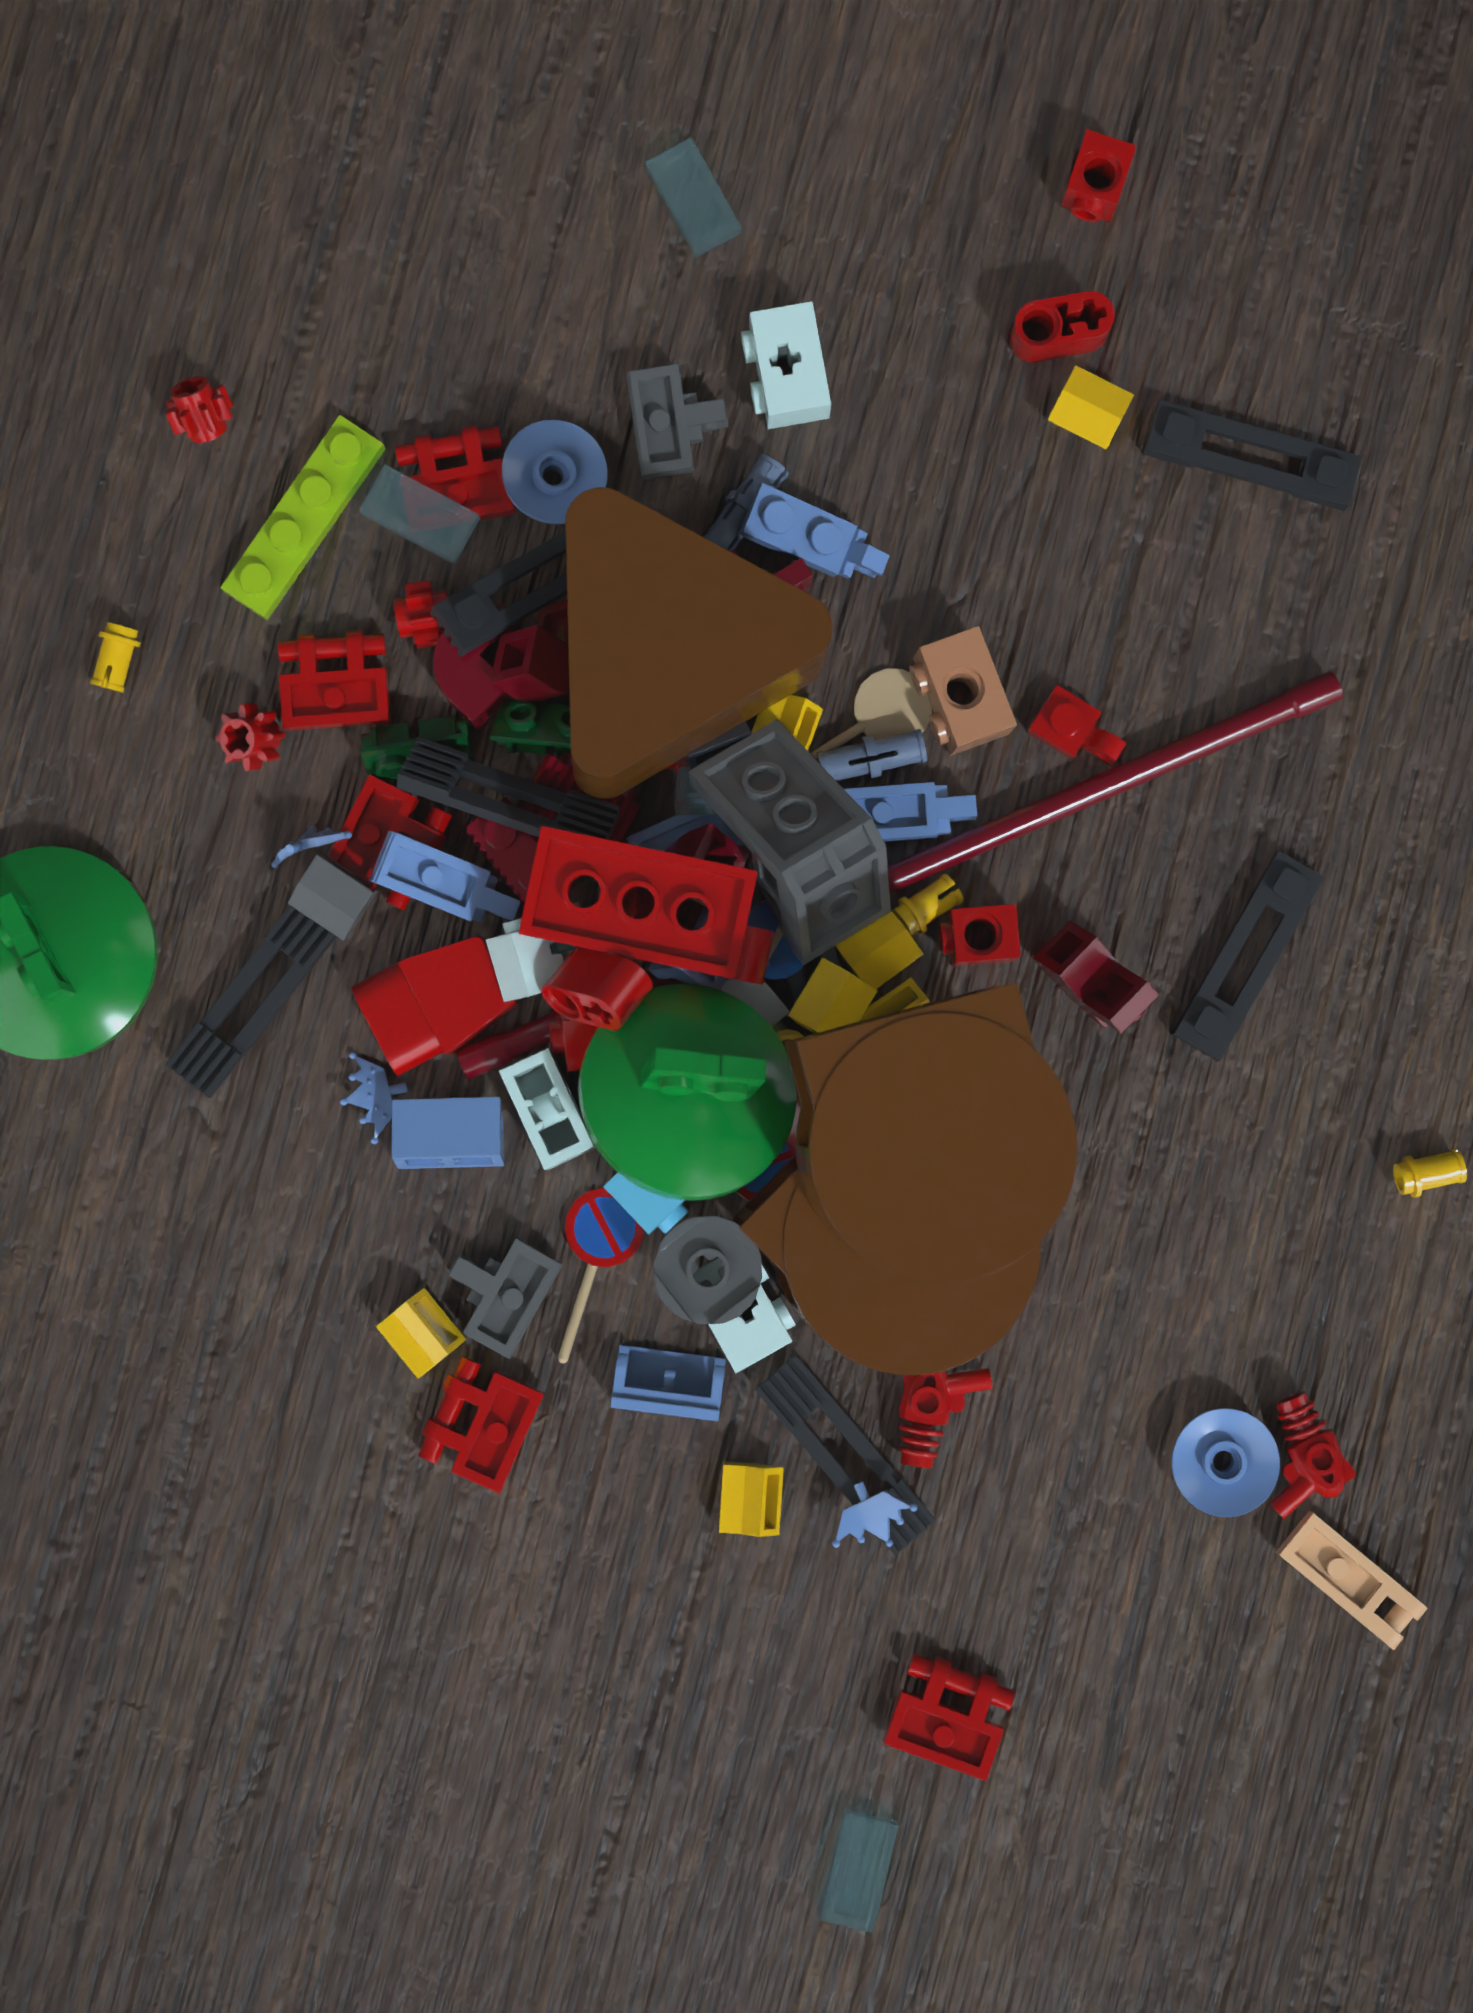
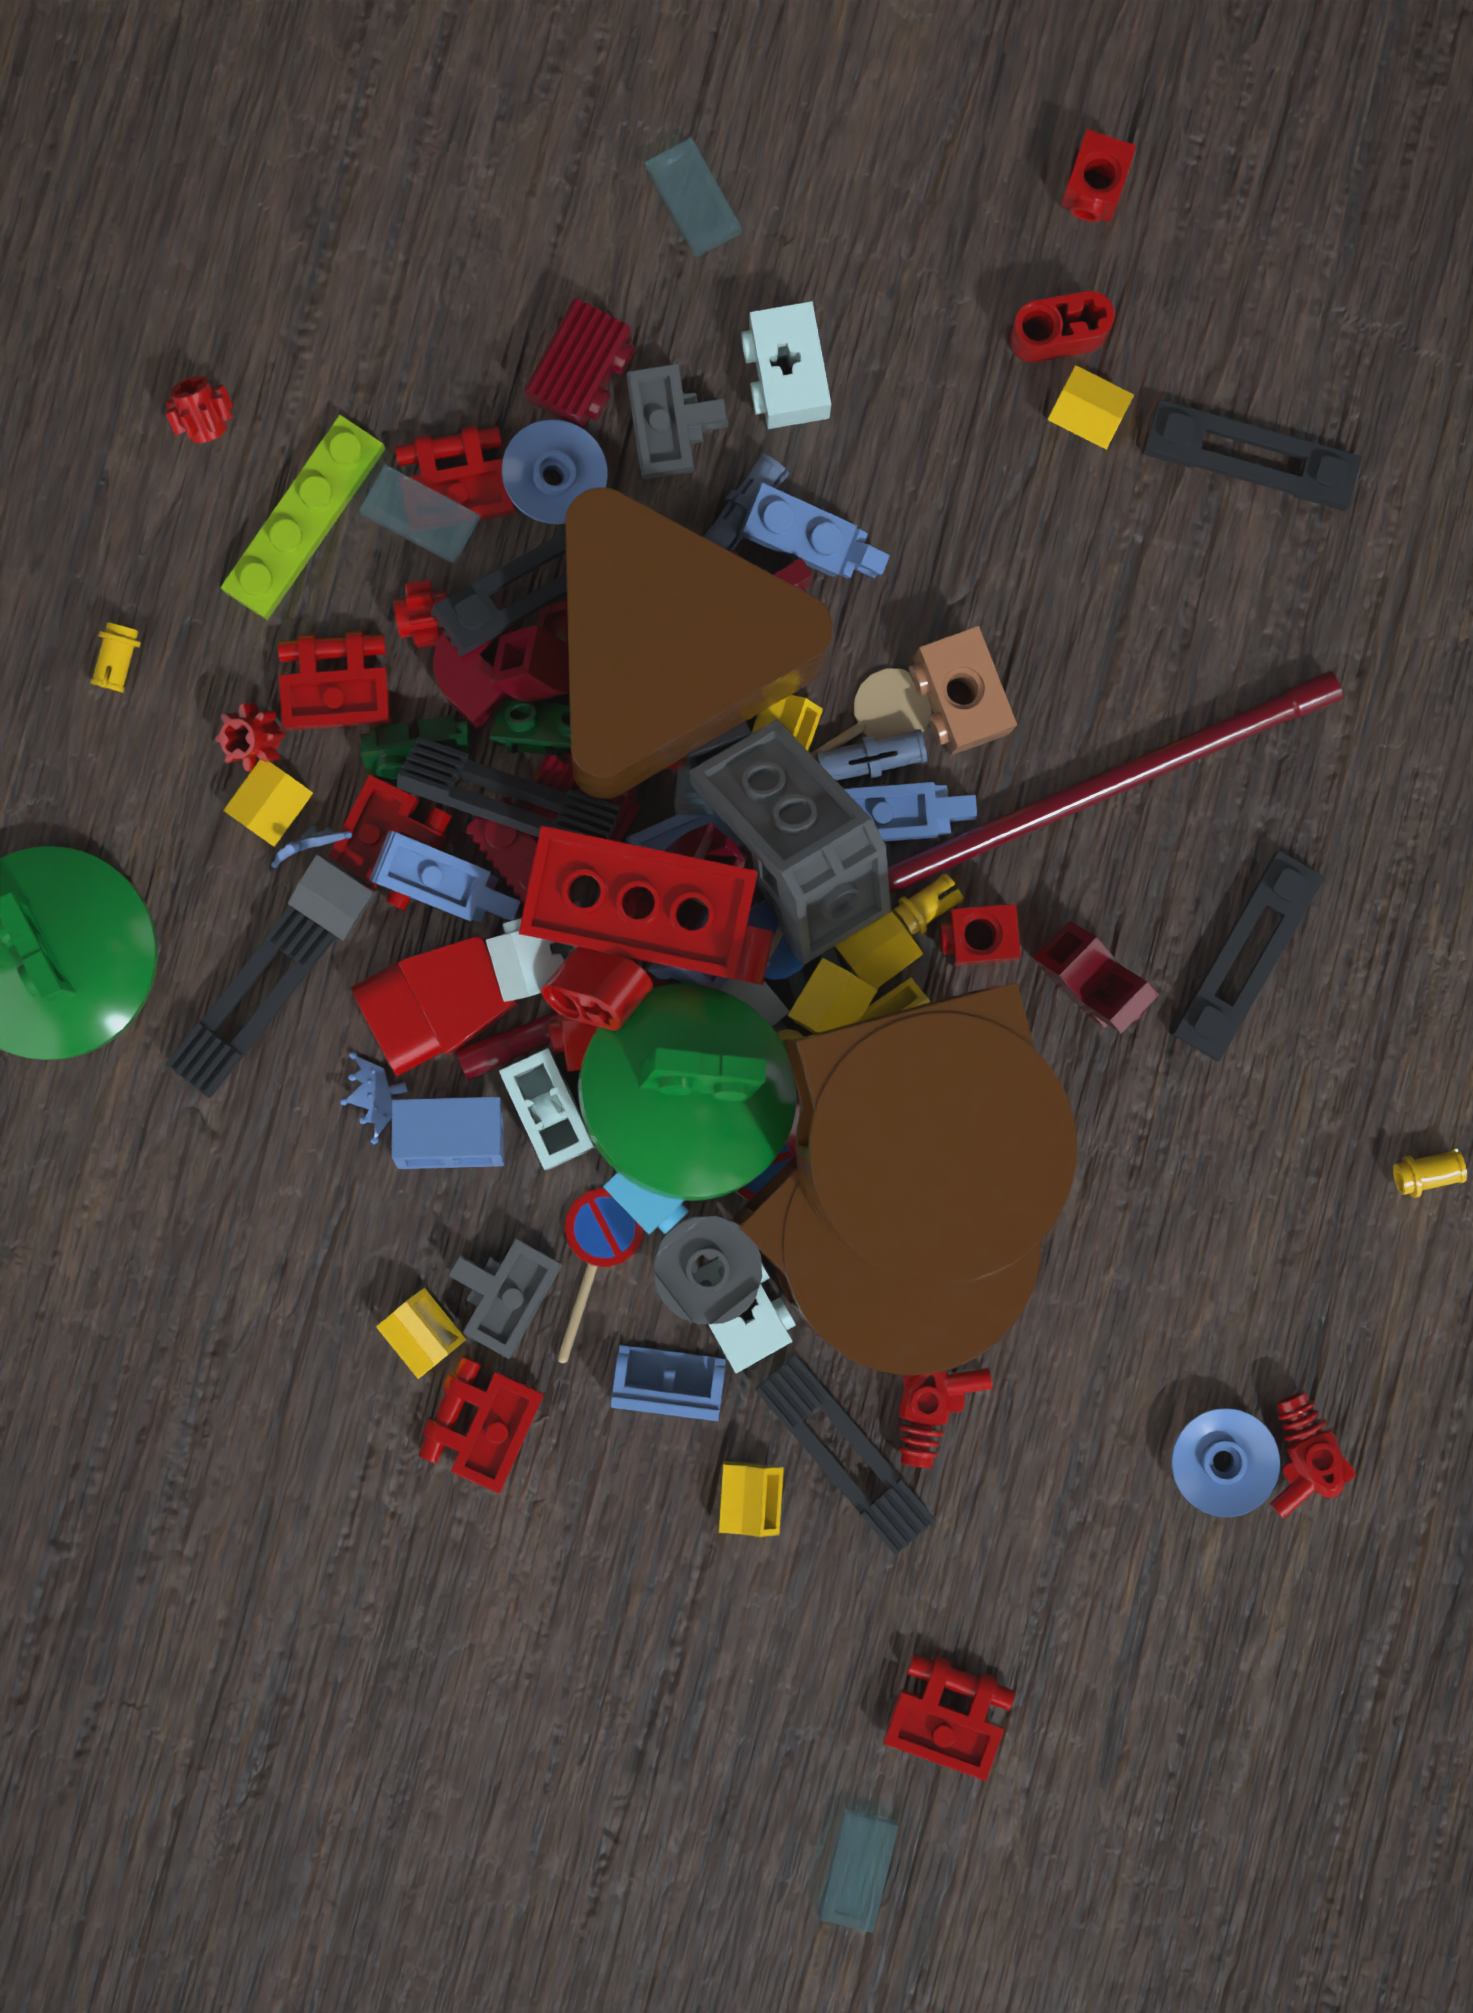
medium blue piece [832,1482,917,1548] -> none
red plate [1028,685,1126,766] -> none
light nougat plate [1276,1511,1428,1650] -> none
none -> yellow piece [223,760,313,847]
none -> dark red brick [524,297,635,429]

